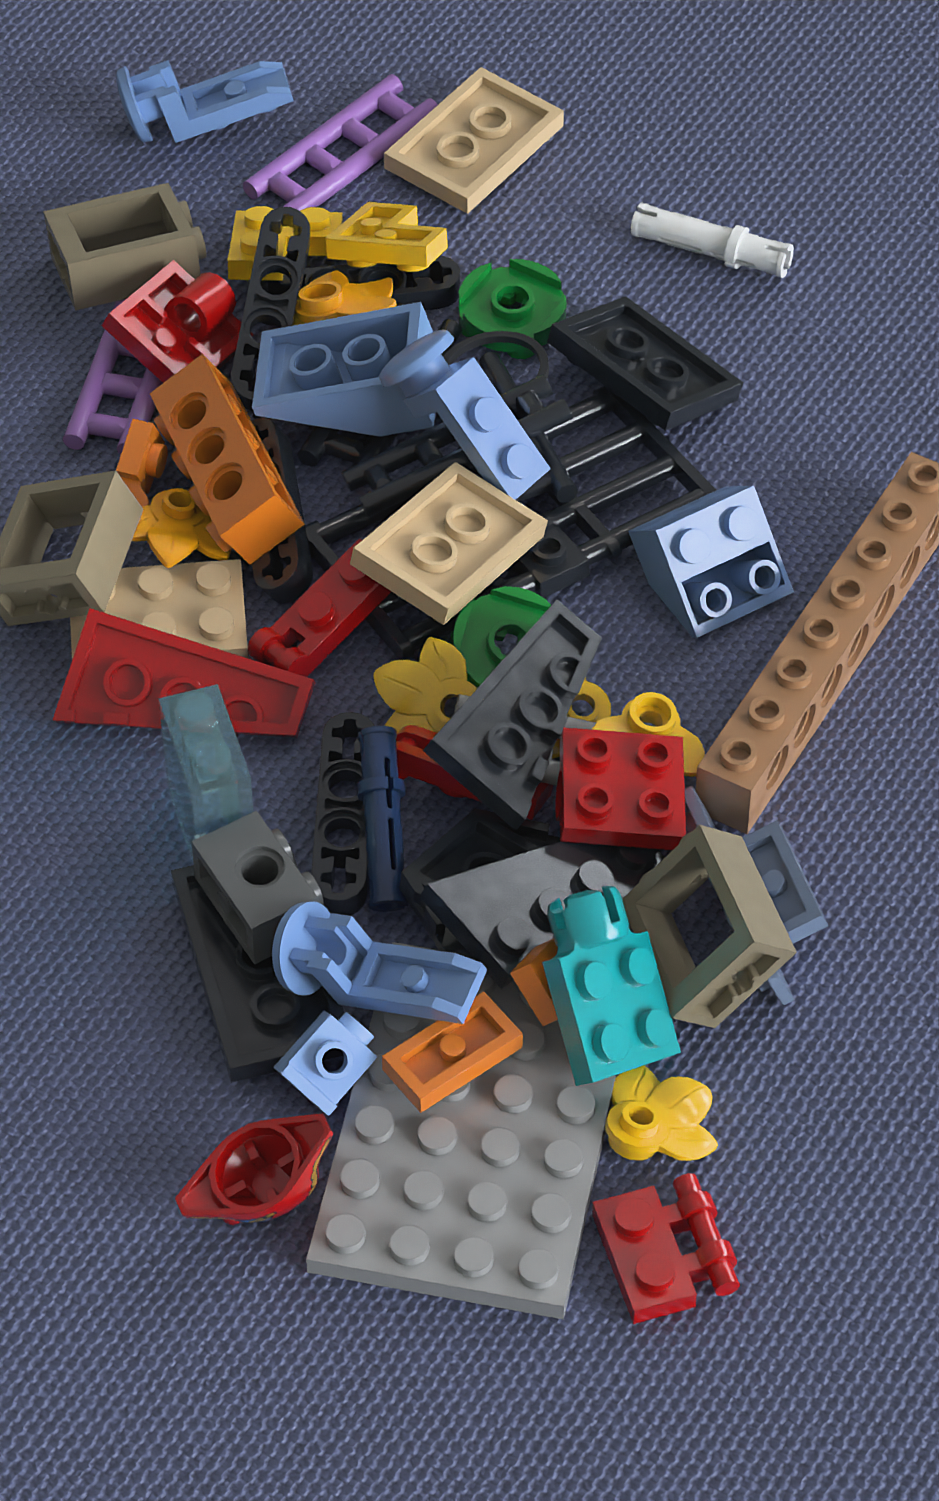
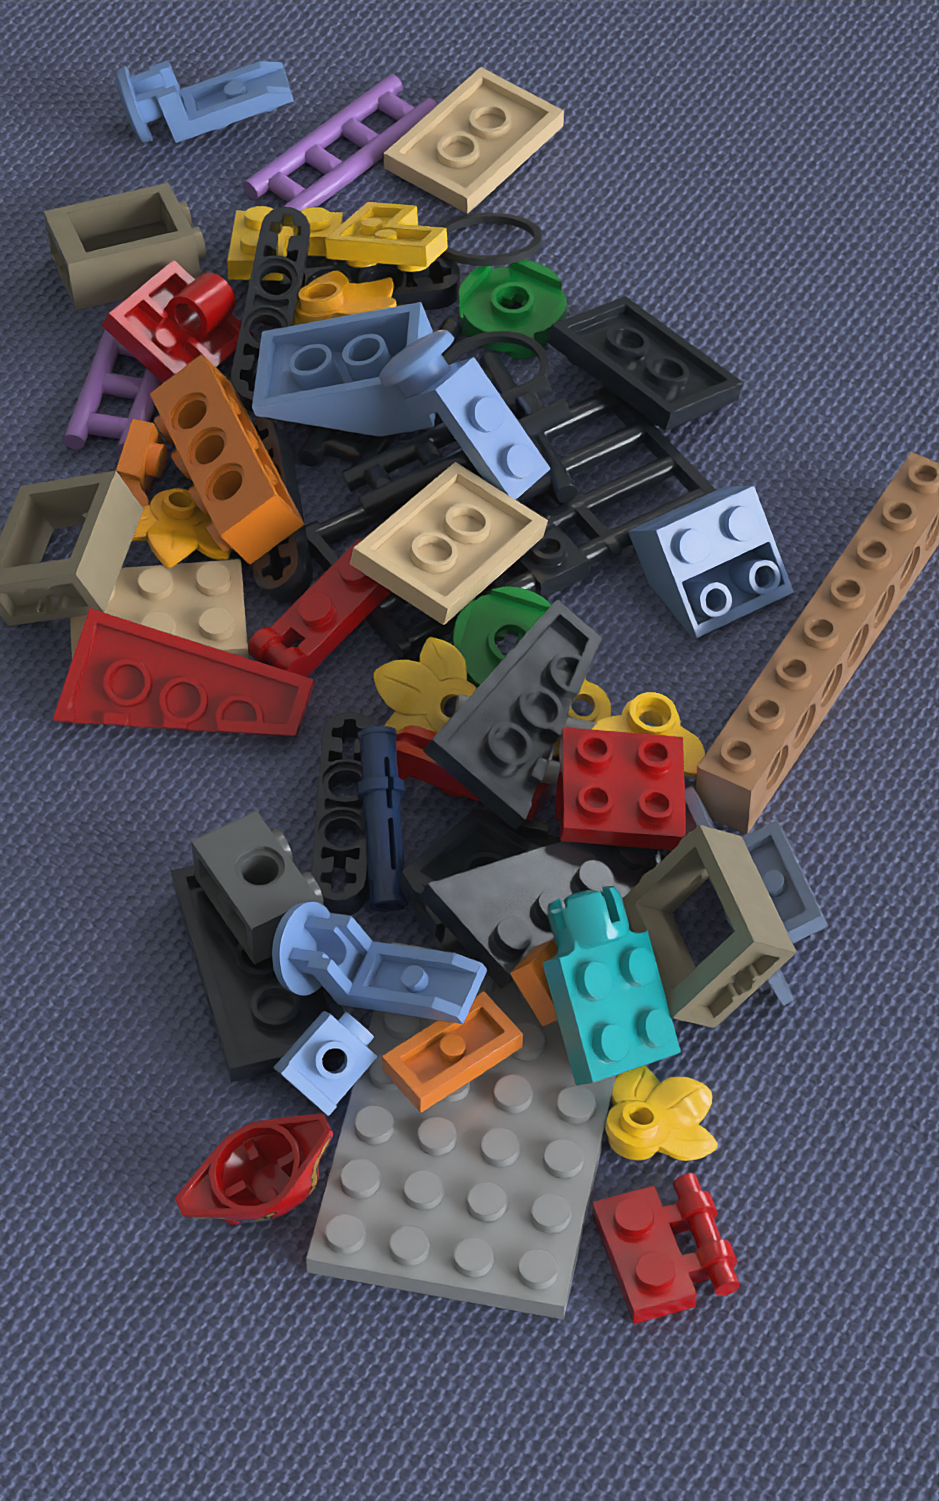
clear light blue brick [159,684,253,864] -> none
white pin [631,202,794,278] -> none
none -> black piece [440,213,542,266]

